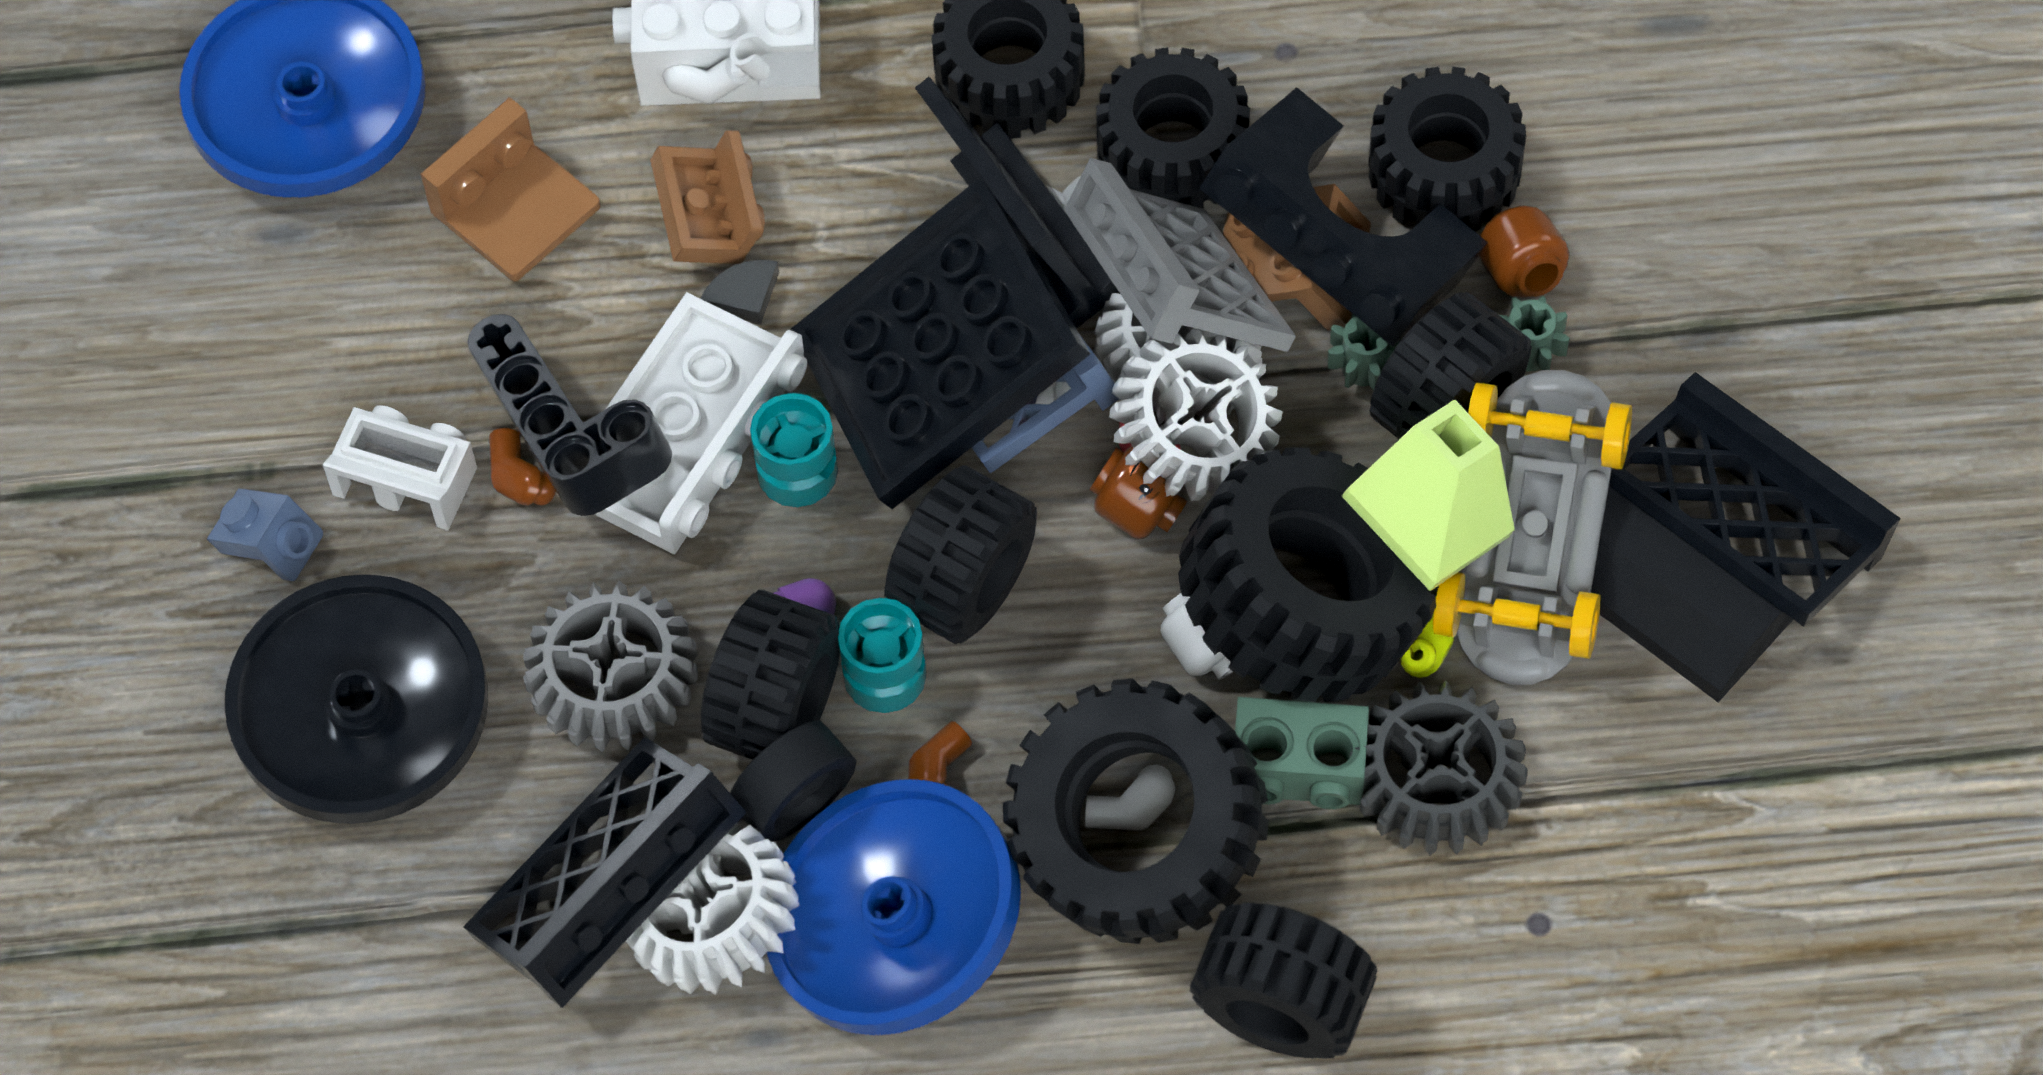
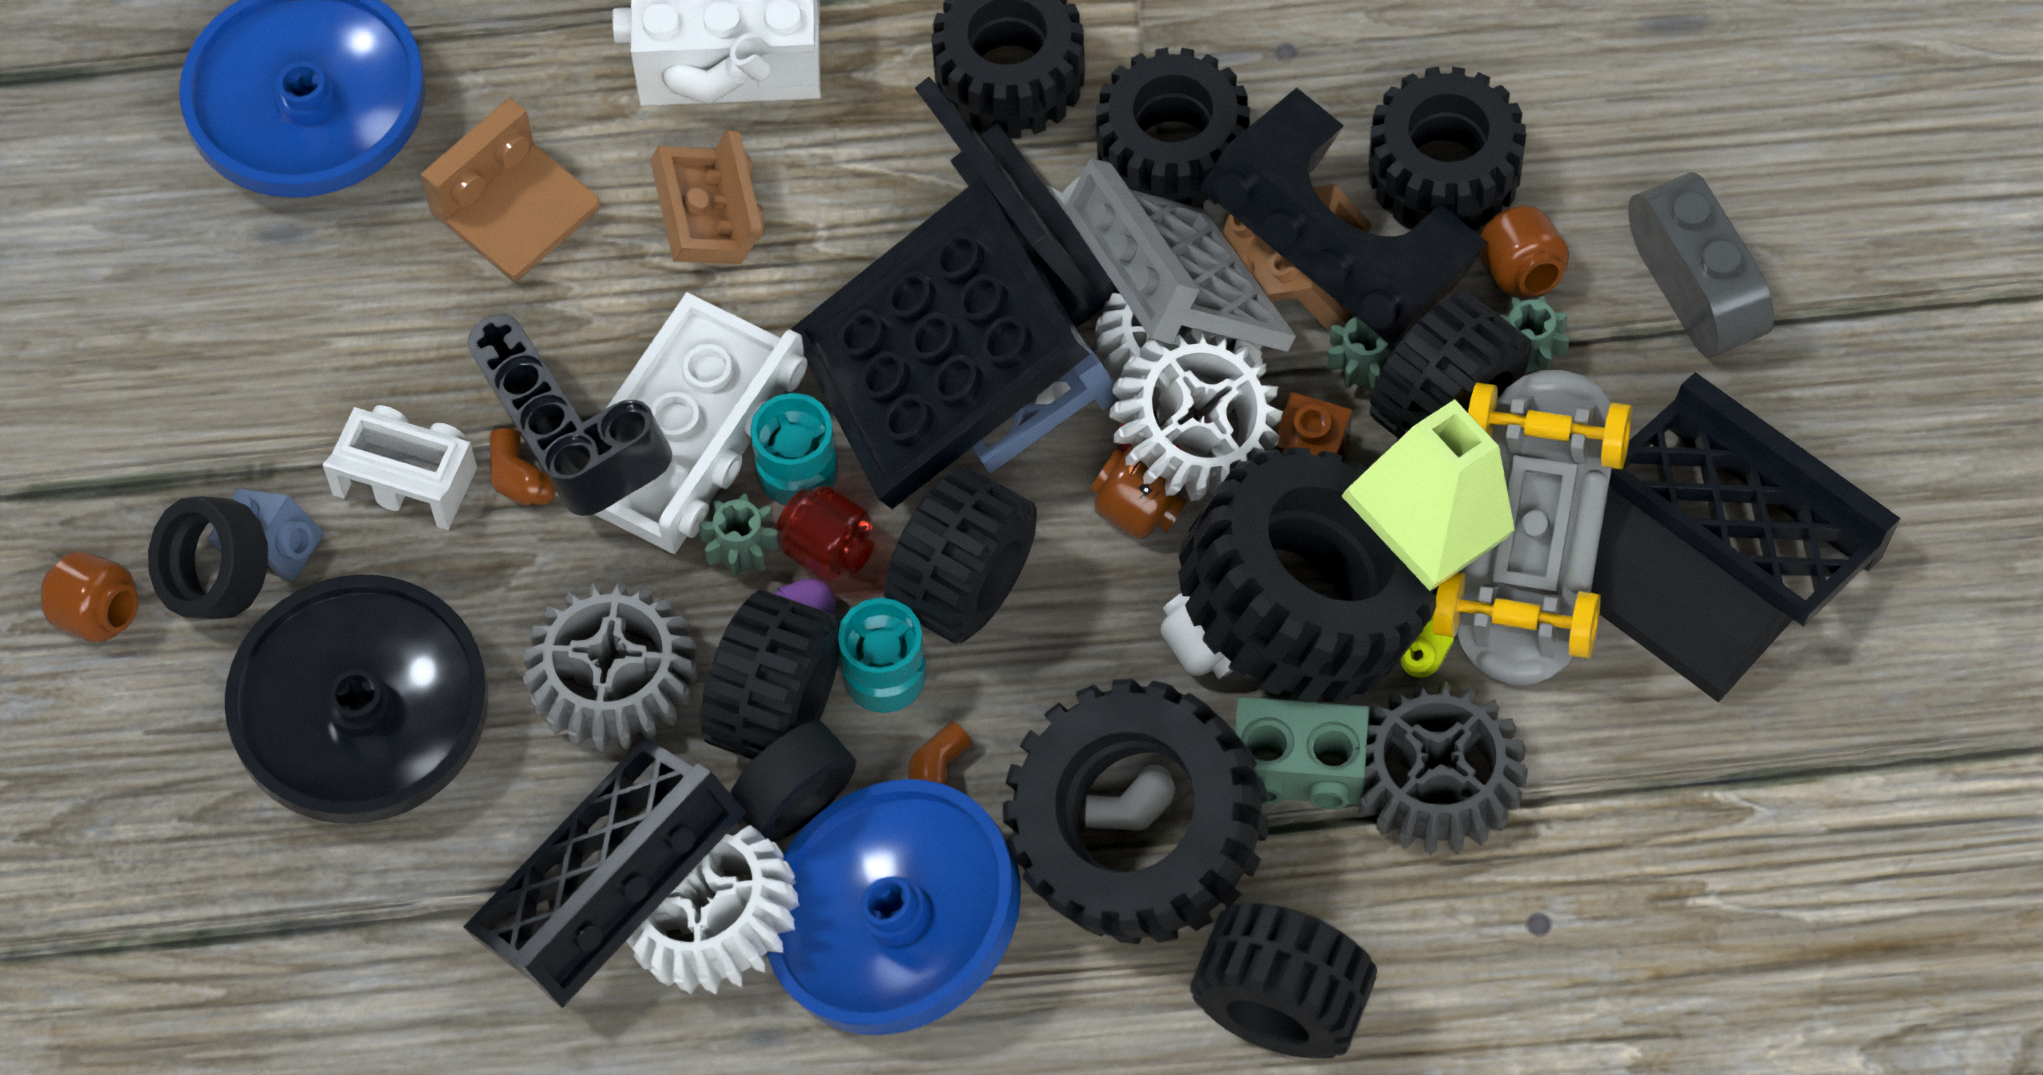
dark grey tile [701,260,779,324] -> none
none -> dark orange head [41,552,139,642]
none -> black tyre [148,496,268,619]
none -> sand green gear [699,494,780,578]
none -> clear red head [777,485,875,581]
none -> dark orange bracket [1274,392,1352,462]
none -> dark grey brick [1628,172,1774,358]

